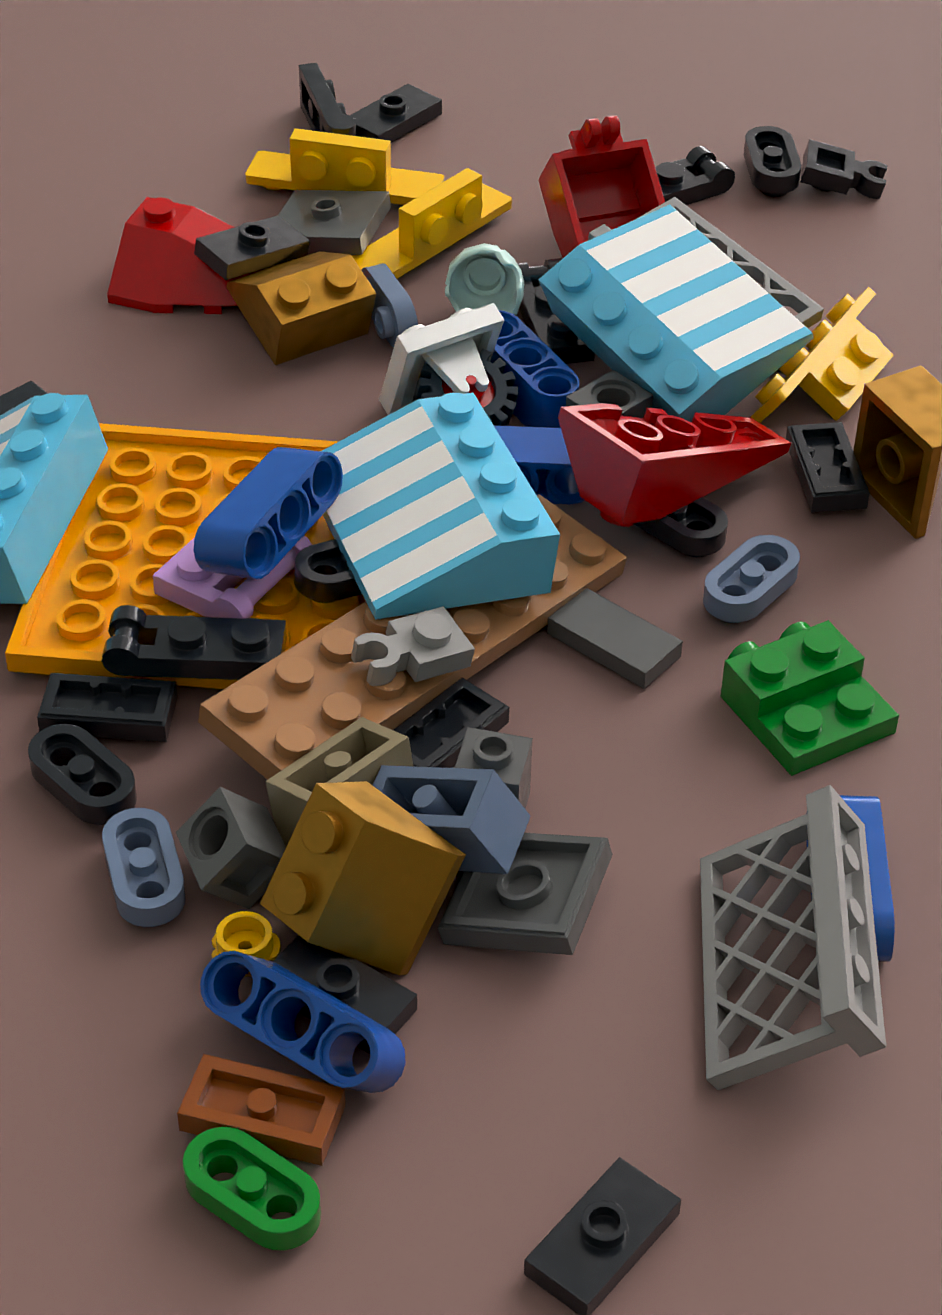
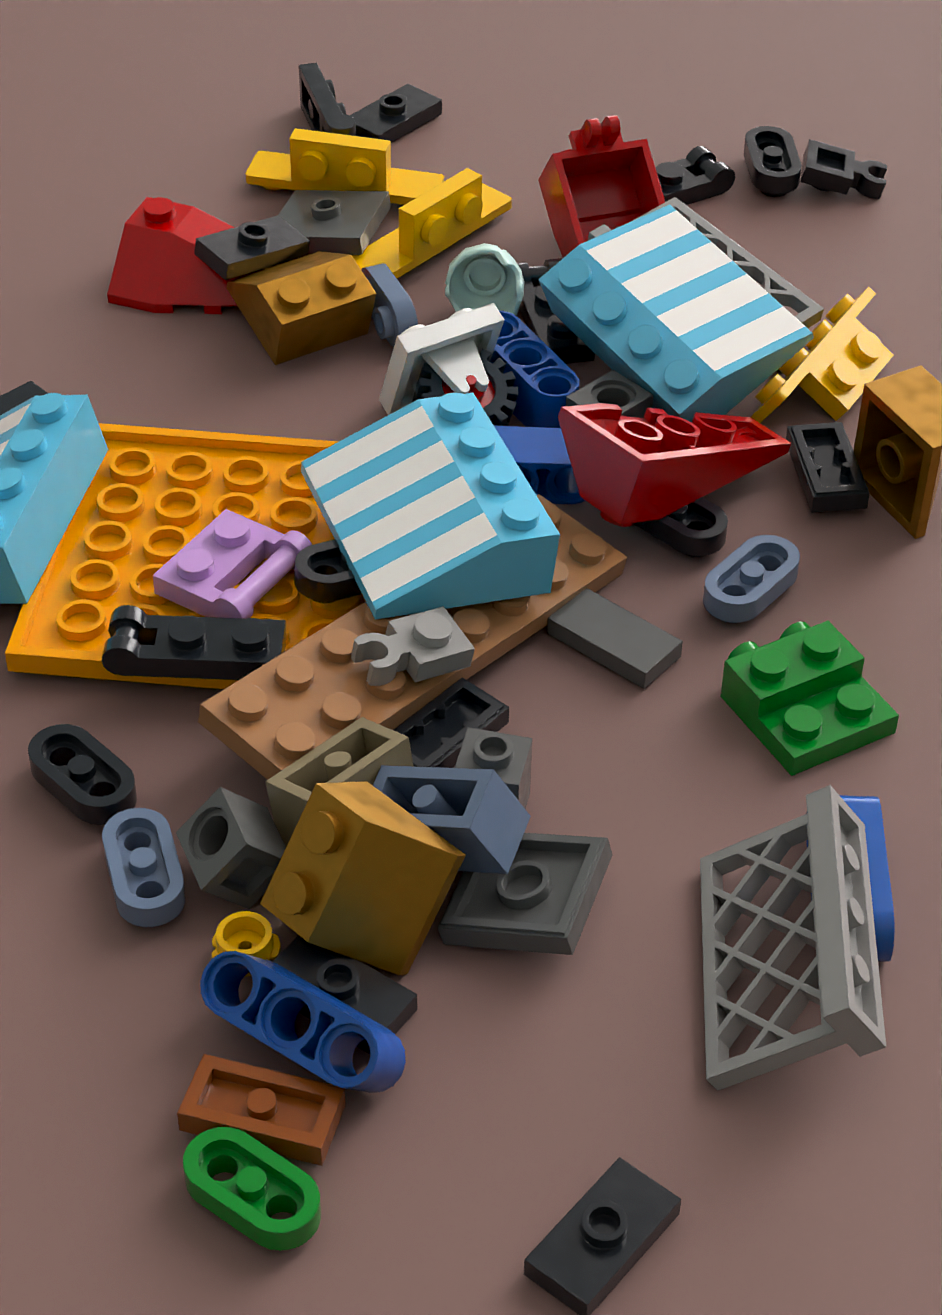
black plate [37,673,178,742] -> none
blue beam [193,447,343,579] -> none

